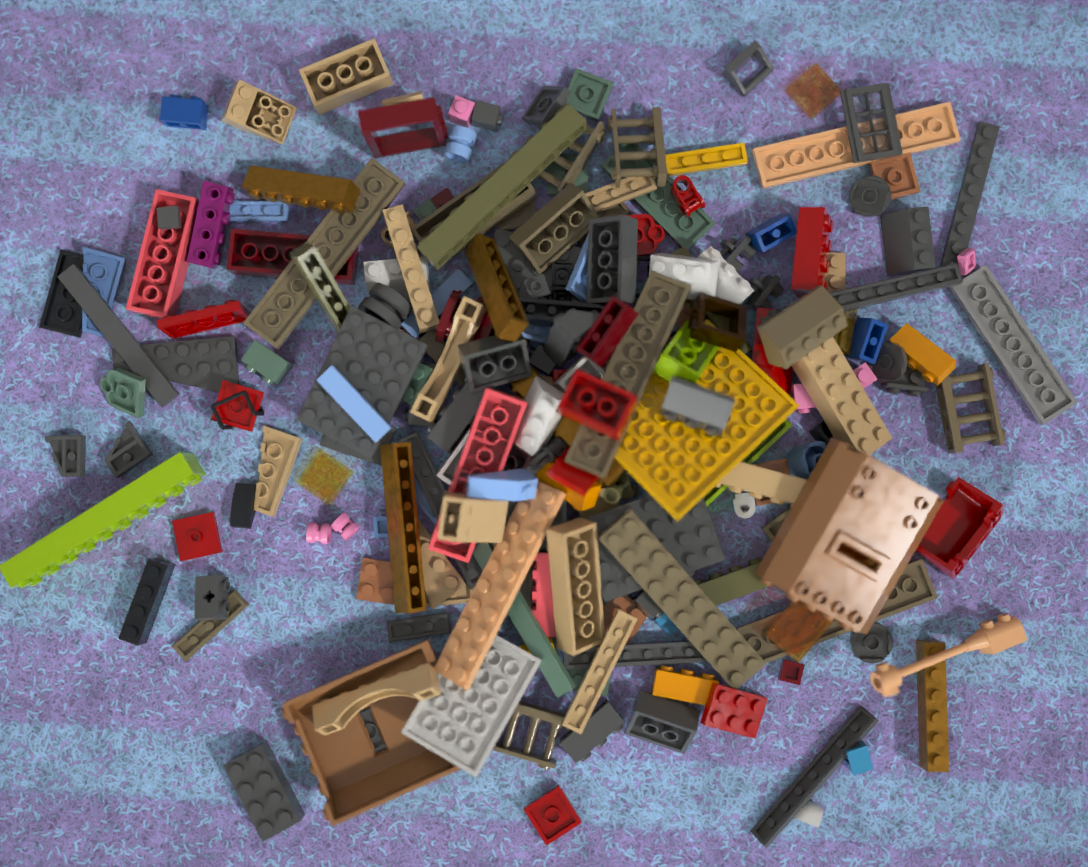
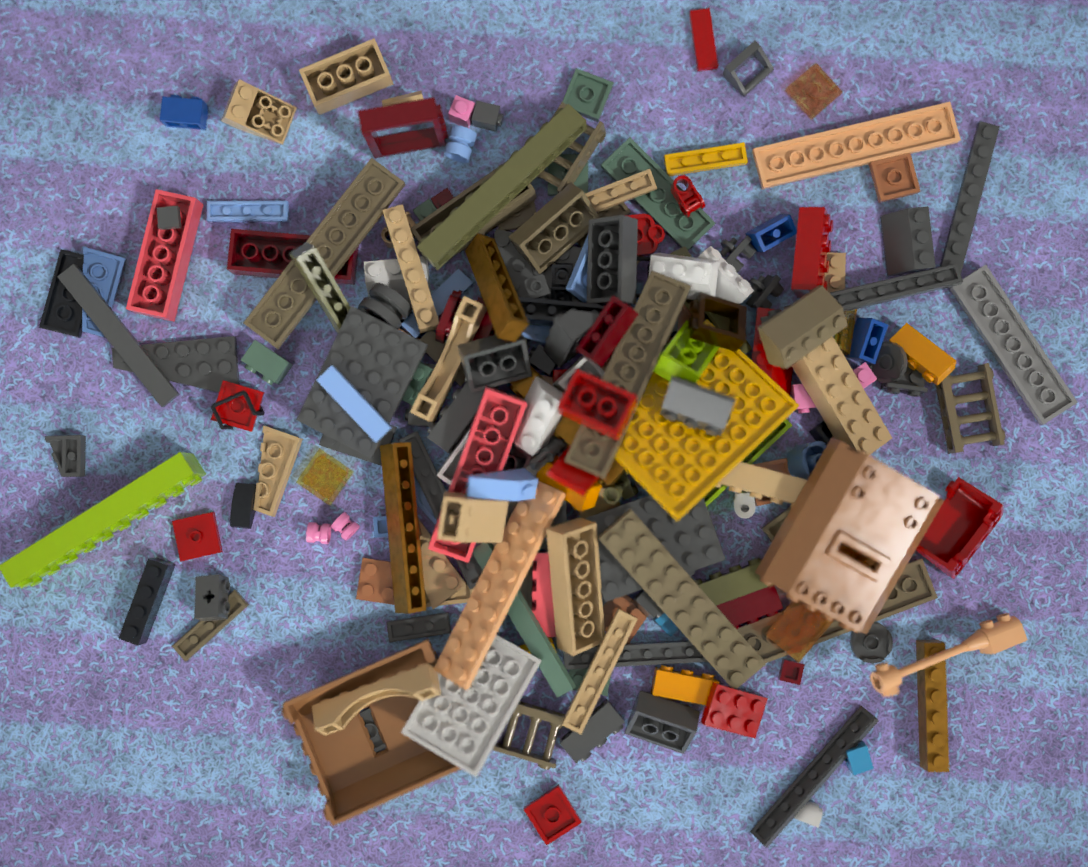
sand green plate [100,368,146,418] -> none
dark grey wing [104,421,153,478] -> none
red plate [156,300,251,339] -> none
magenta brick [187,181,235,269] -> none
dark grey brick [223,740,305,842] -> none
pearl gold brick [241,165,361,213] -> none
dark grey plate [522,85,570,125] -> none
dark tan fence [607,107,667,188] -> none
dark grey piece [840,83,903,163] -> none
dark grey tile [849,175,892,217] -> none
bright pink tile [957,248,976,275] -> none
none -> red tile [689,8,718,72]
none -> dark red brick [716,585,783,629]

